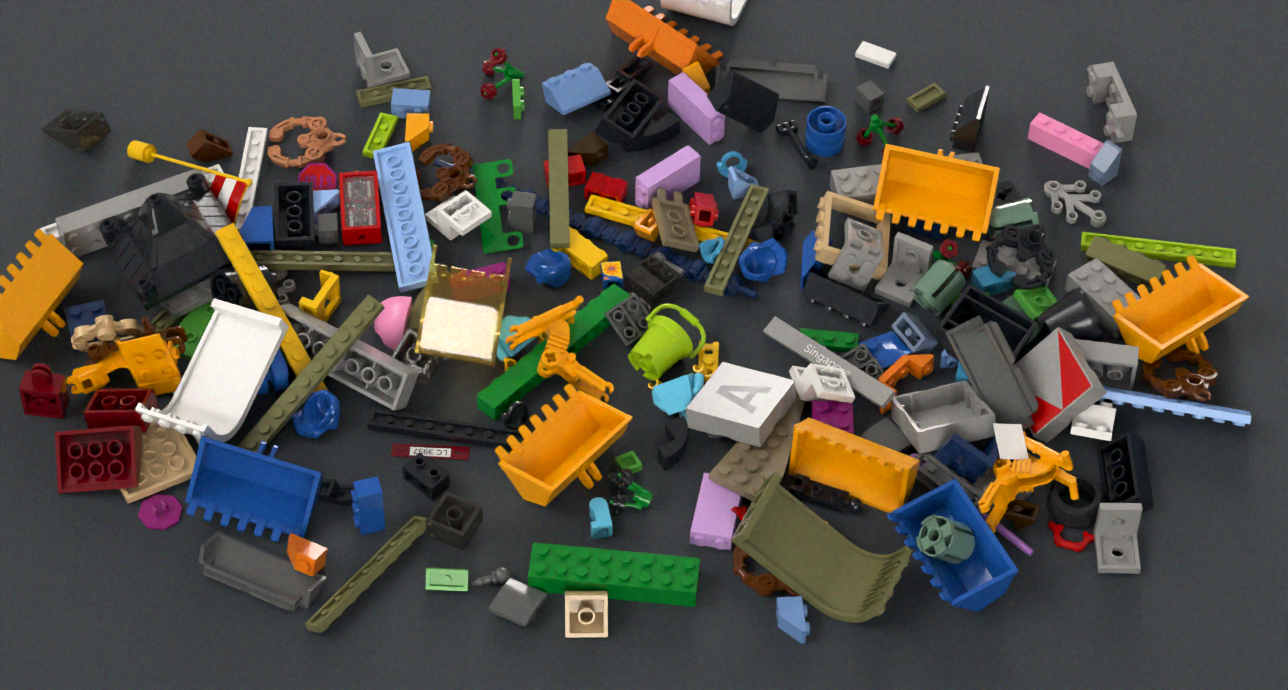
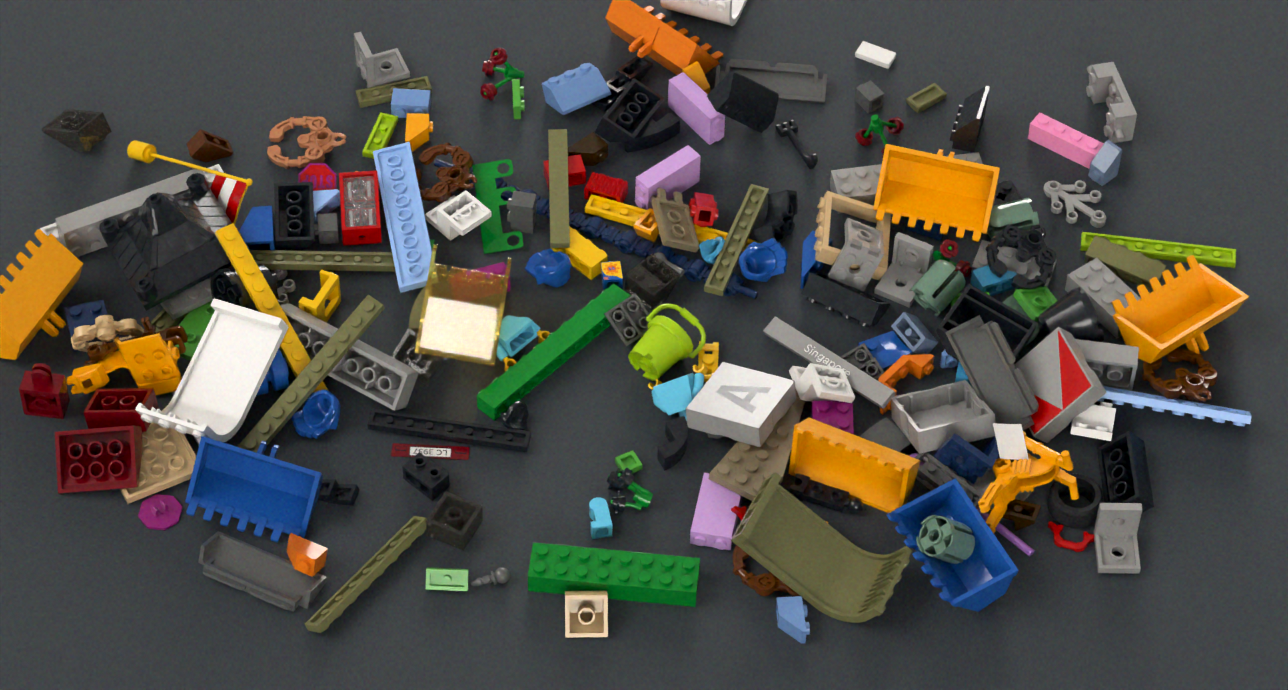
white plate [235,127,268,232] -> none
blue brick [350,476,386,535] -> none
bright pink brick [374,296,412,352] -> none
dark grey slope [489,578,547,627] -> none
light orange piece [495,384,633,506] -> none
light orange piece [505,295,614,404] -> none
dark azure piece [716,151,748,178] -> none
light blue slope [728,166,759,200] -> none
green plate [800,328,859,353] -> none
blue wheel [805,106,846,157] -> none

